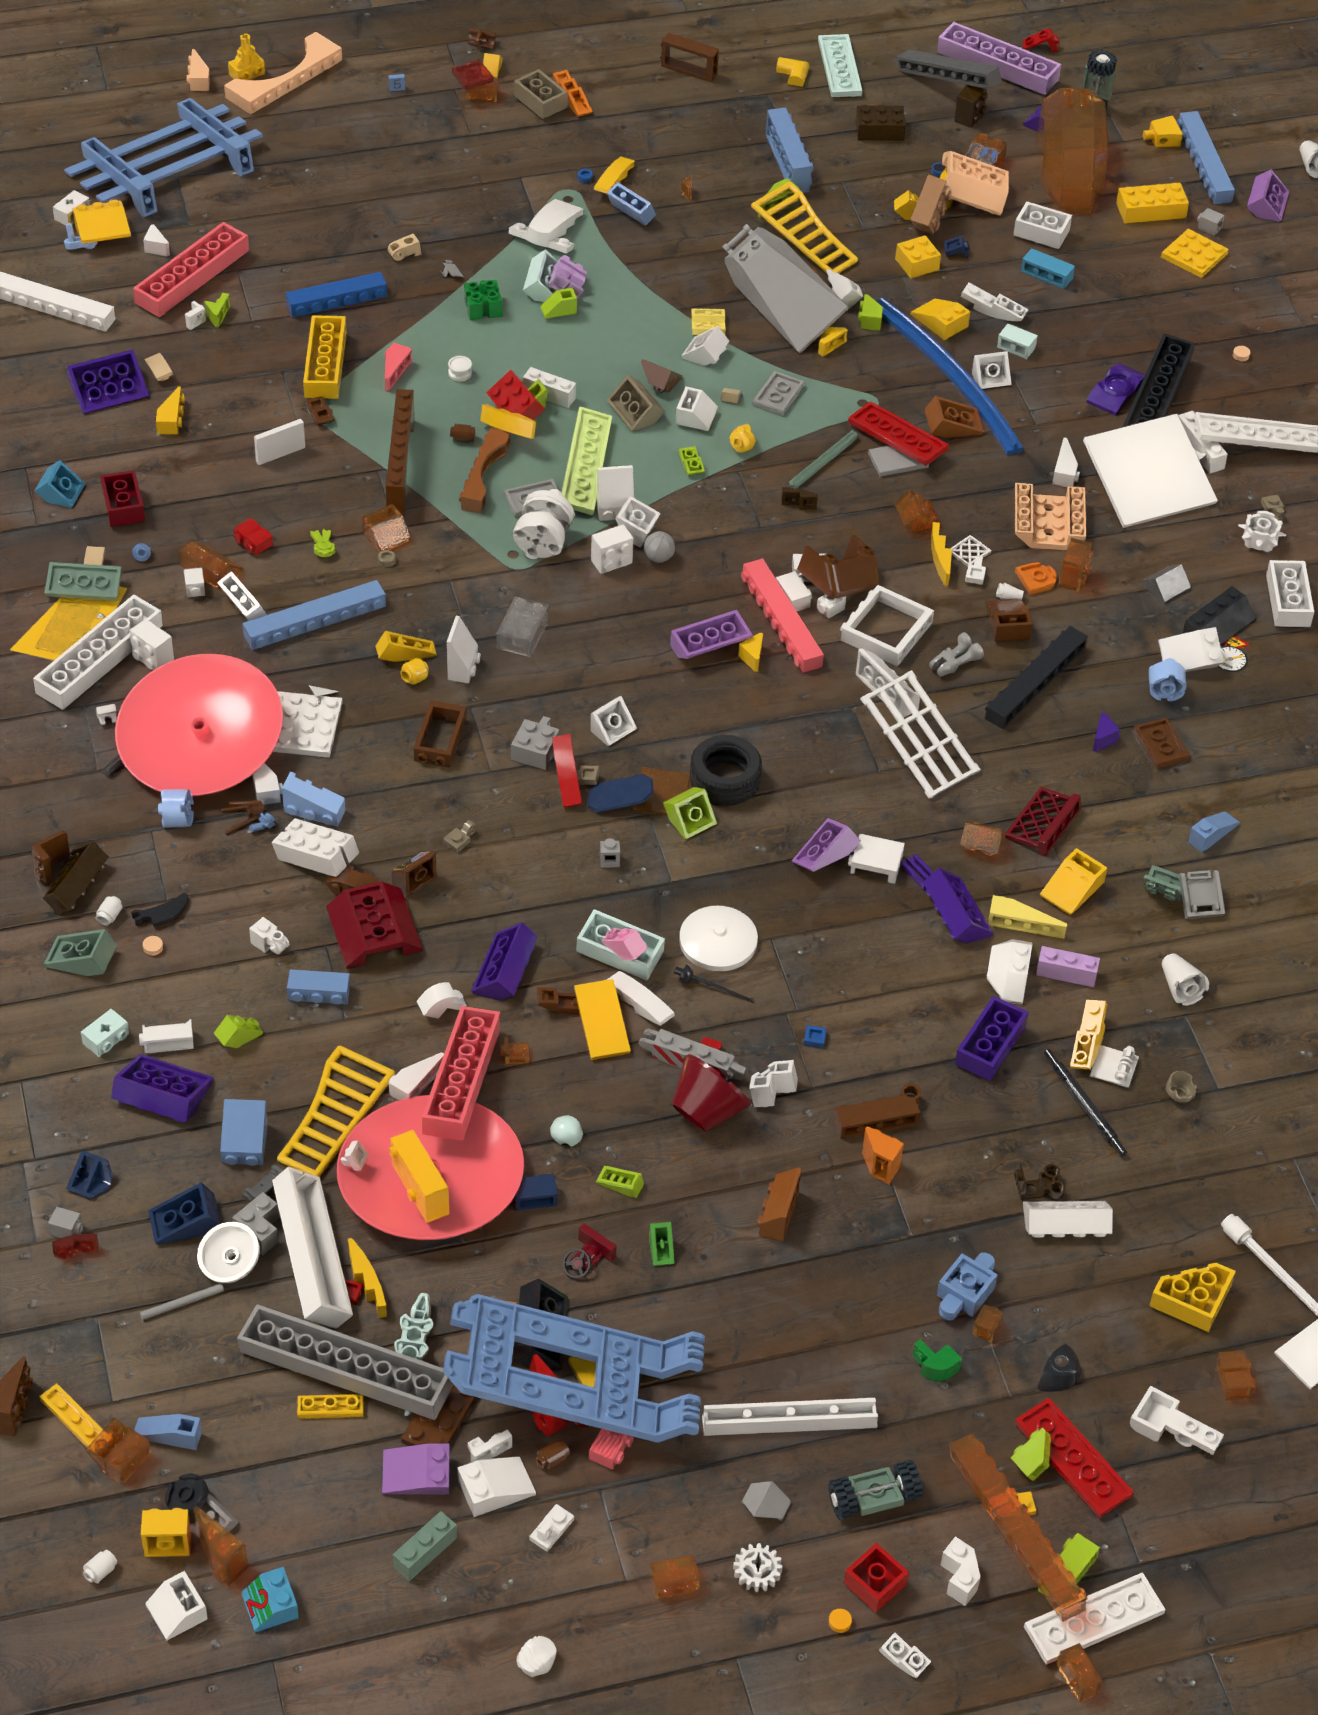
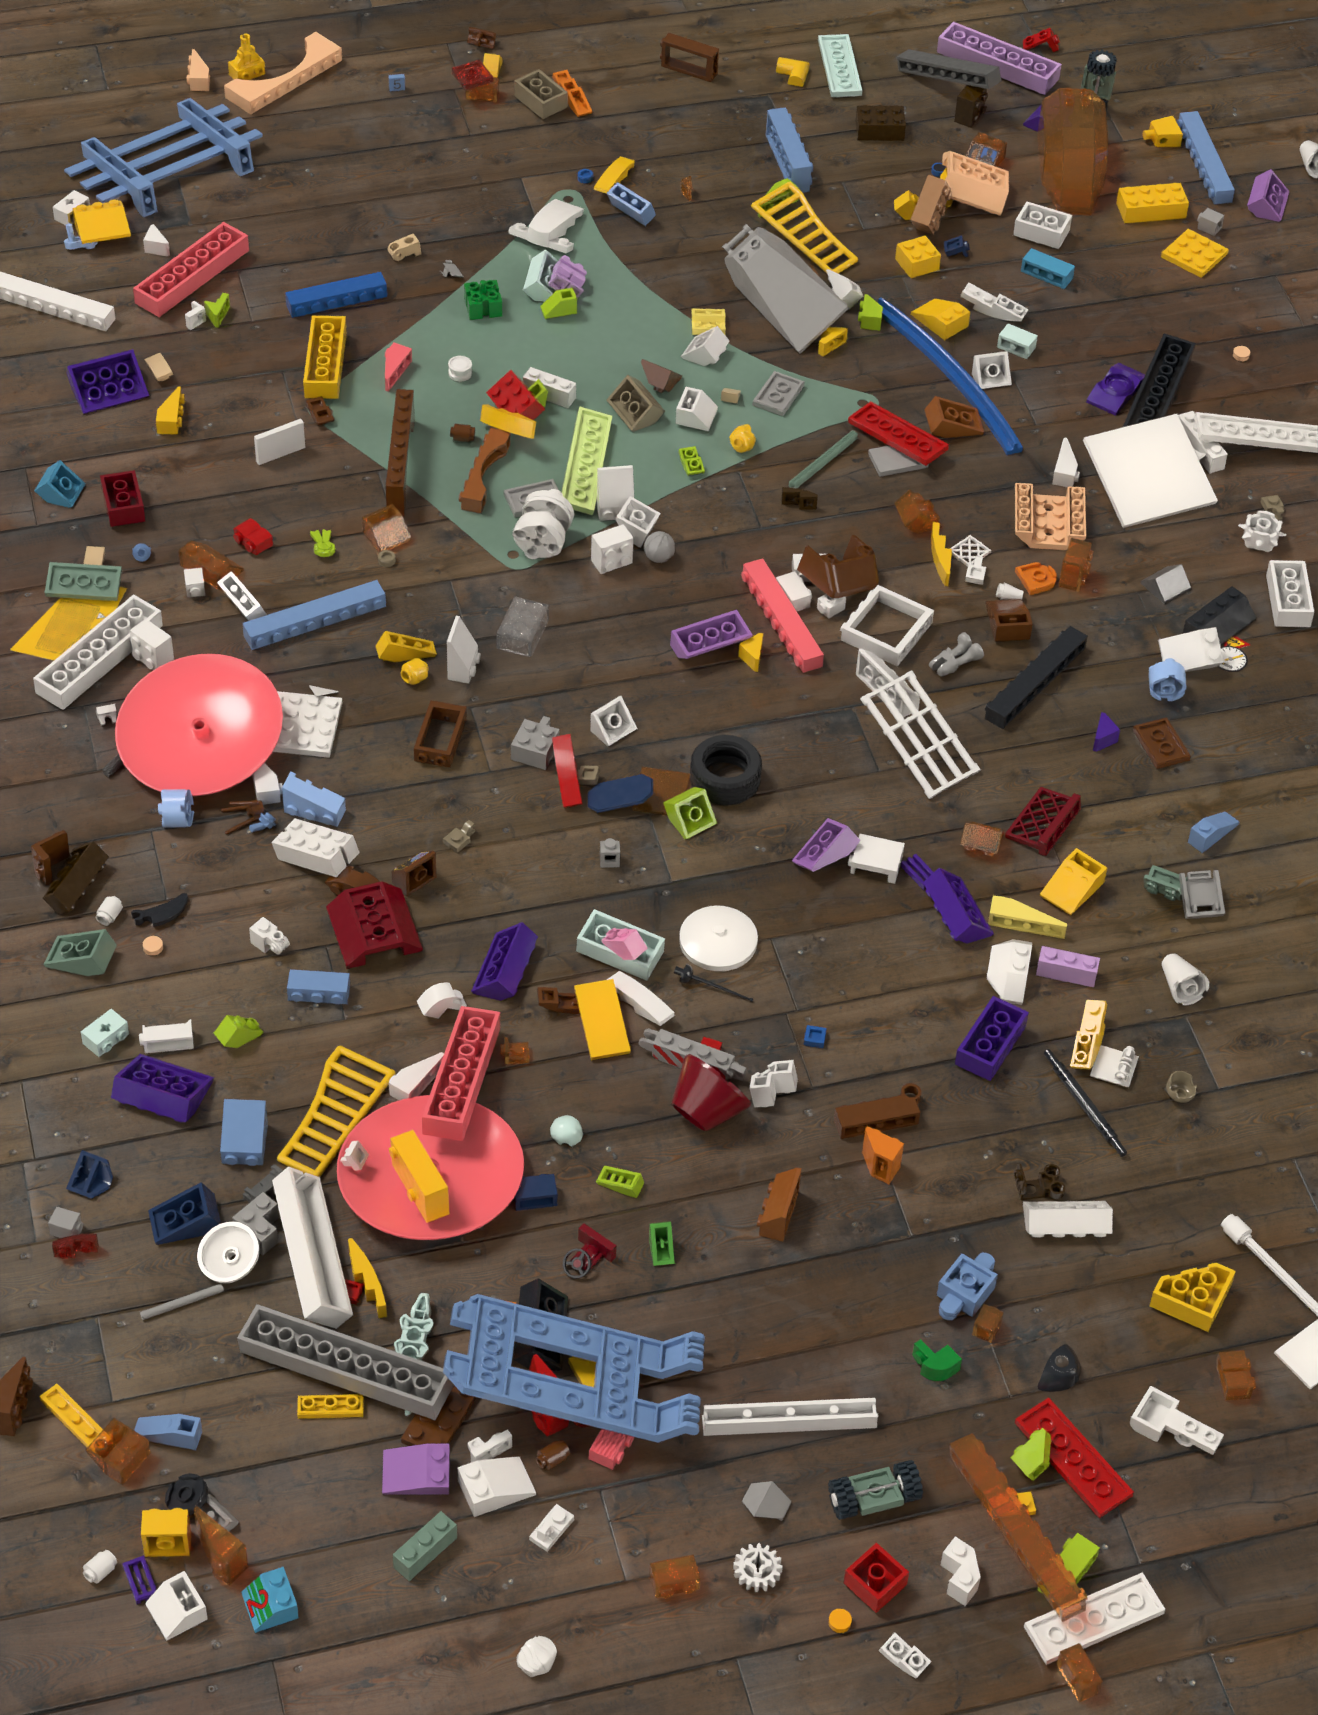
none -> dark purple tile [122,1556,157,1605]

